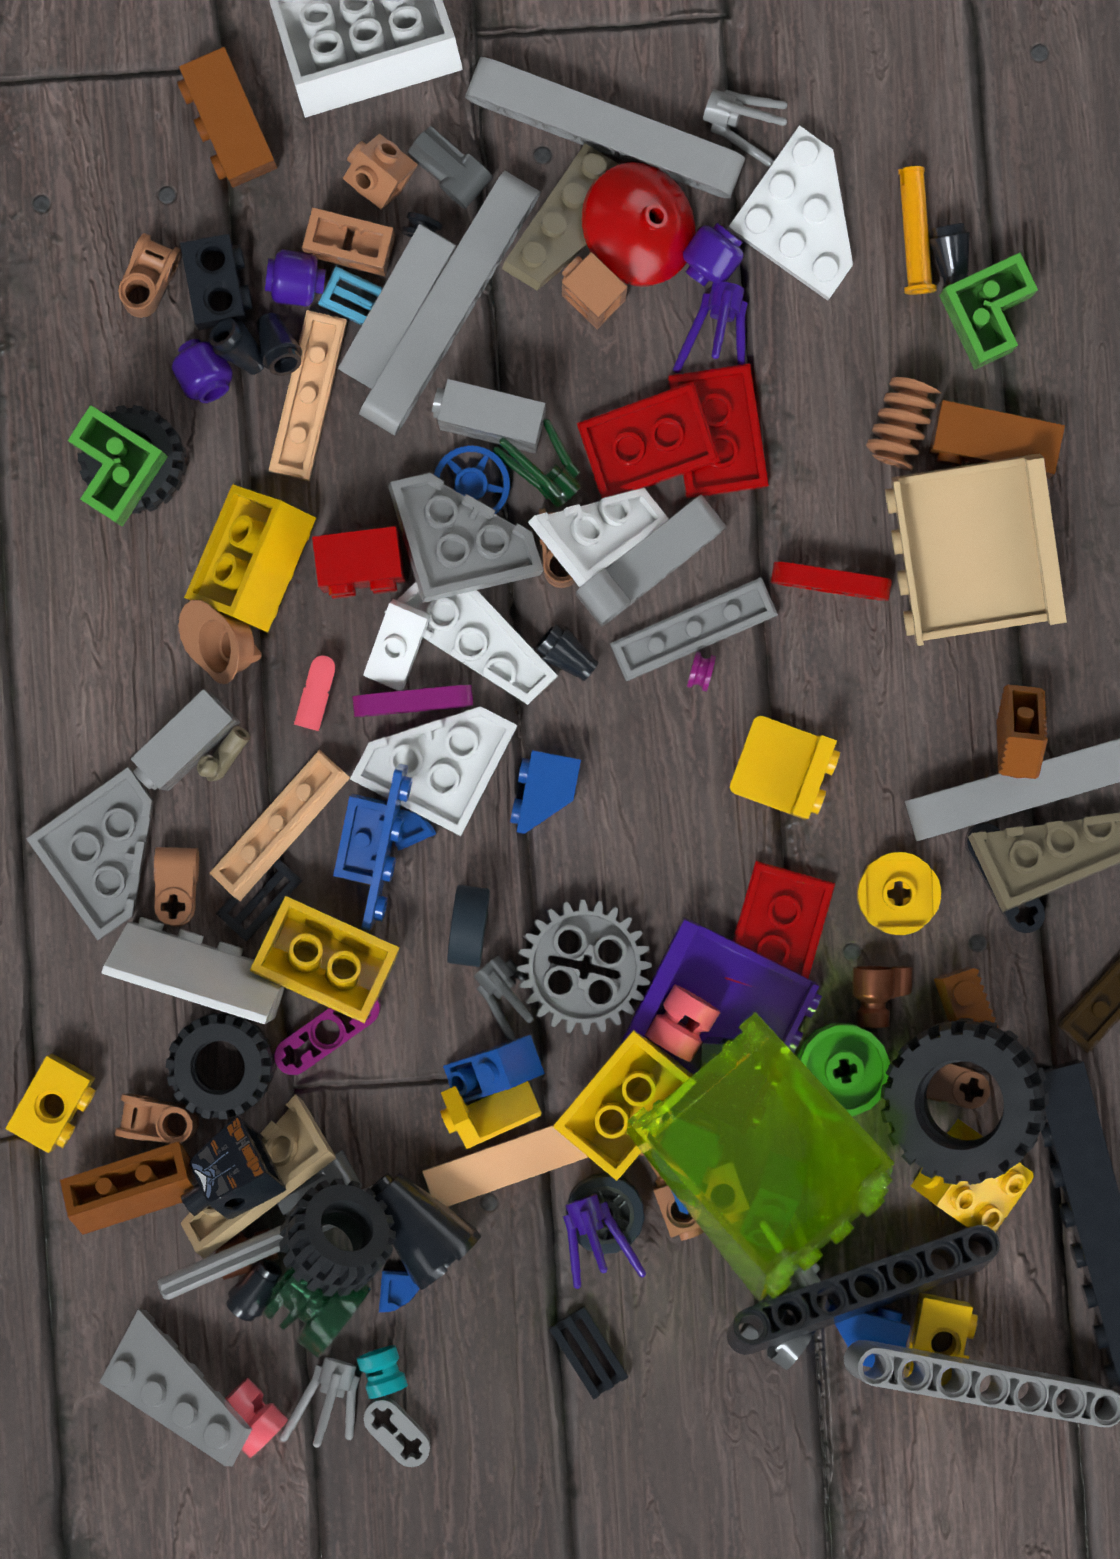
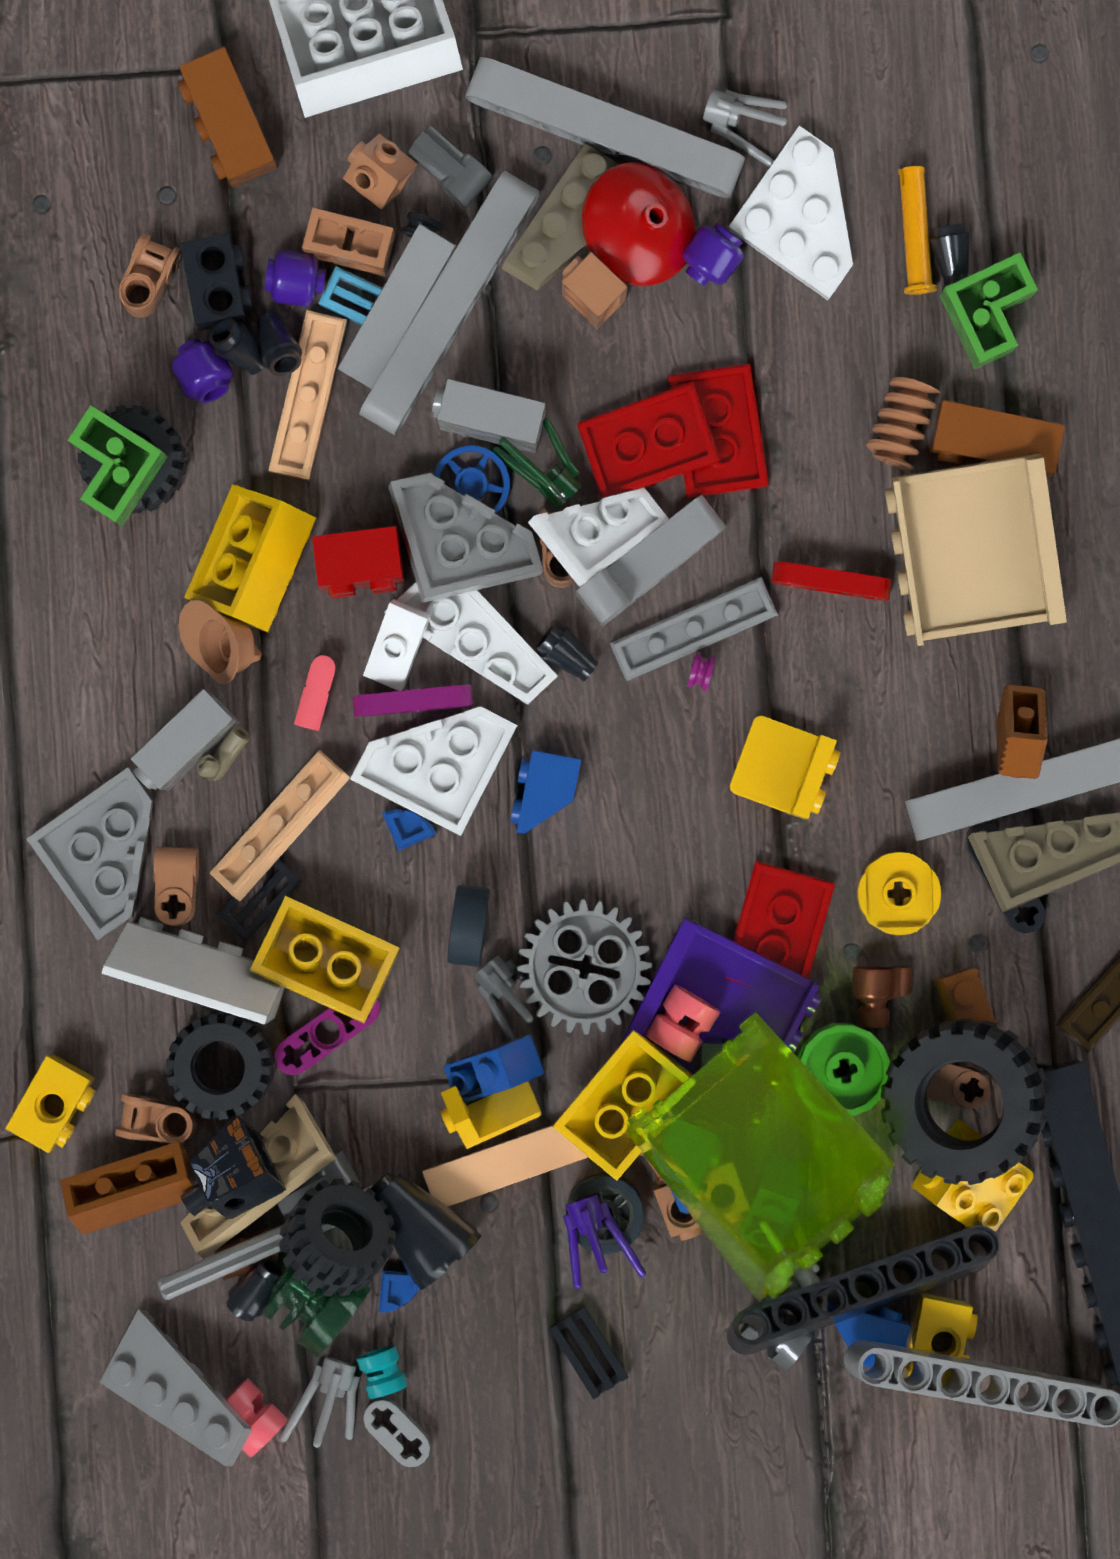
blue bracket [333,763,413,931] -> none
dark purple plant [673,281,748,373] -> none

